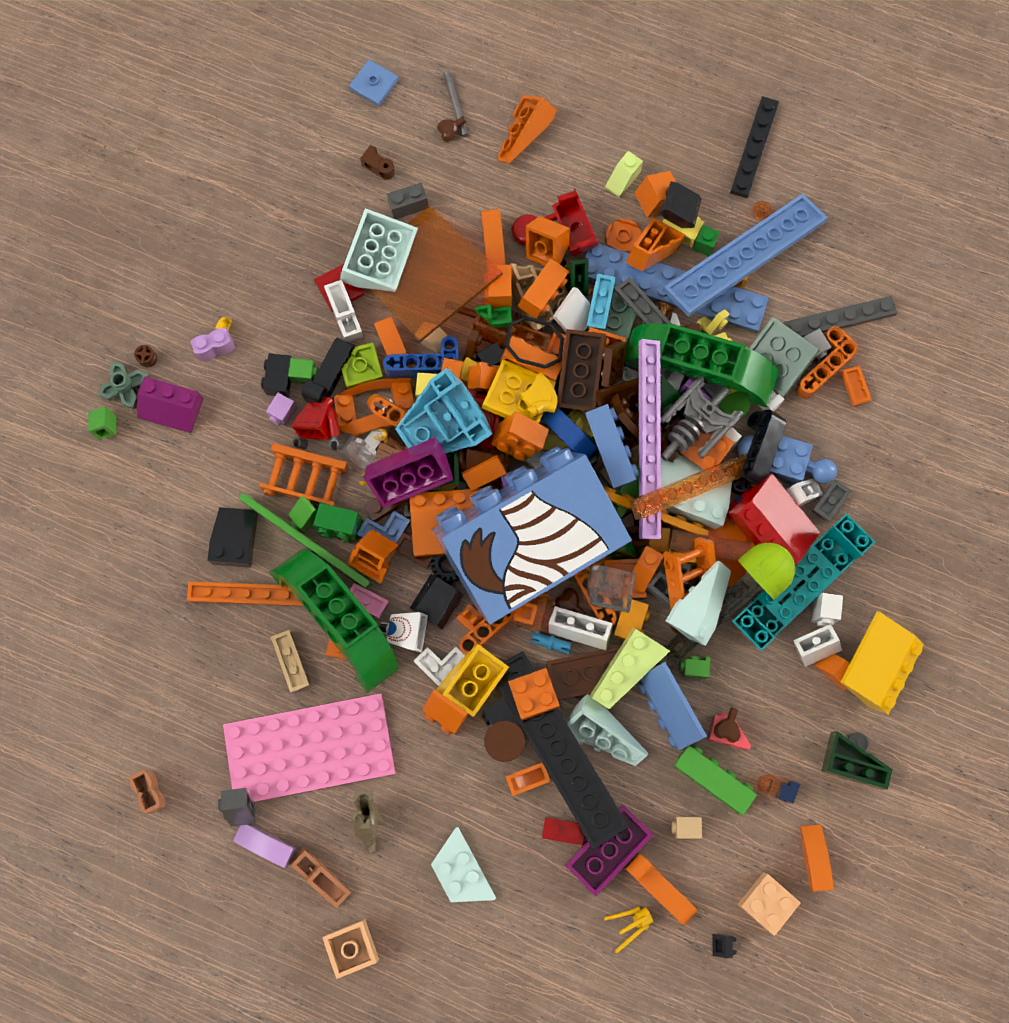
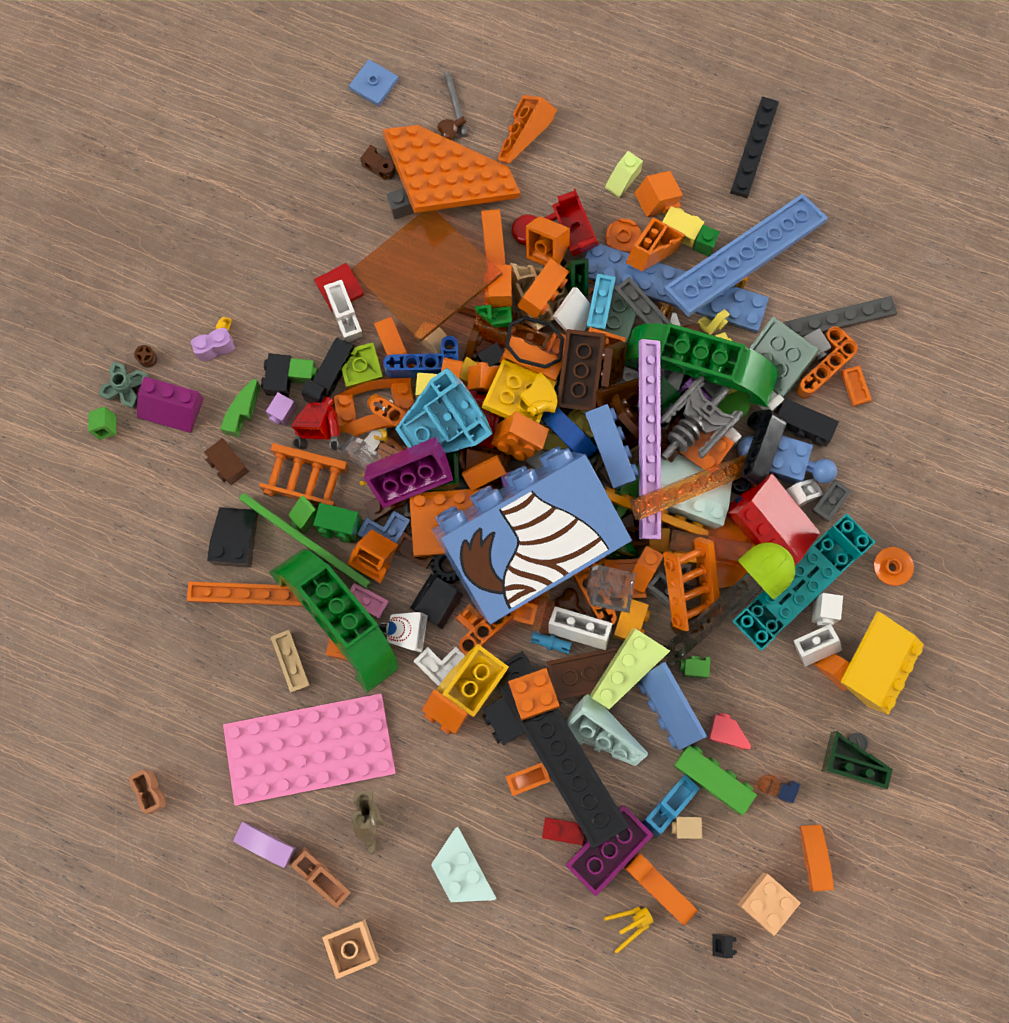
dark grey brick [218,788,255,827] -> none
light aqua slope [340,208,418,292] -> none
reddish brown tile [484,721,525,762] -> none
black slope [659,181,702,228] -> none
light aqua wedge [666,561,731,646] -> none
reddish brown rock [714,707,740,743] -> none
clear orange plate [752,201,771,219] -> none
none -> reddish brown brick [204,438,250,485]
none -> bright green slope [220,379,261,437]
none -> orange plate [383,125,521,213]
none -> dark azure slope [641,774,700,838]
none -> black brick [777,398,839,447]
none -> orange dish [874,547,914,586]

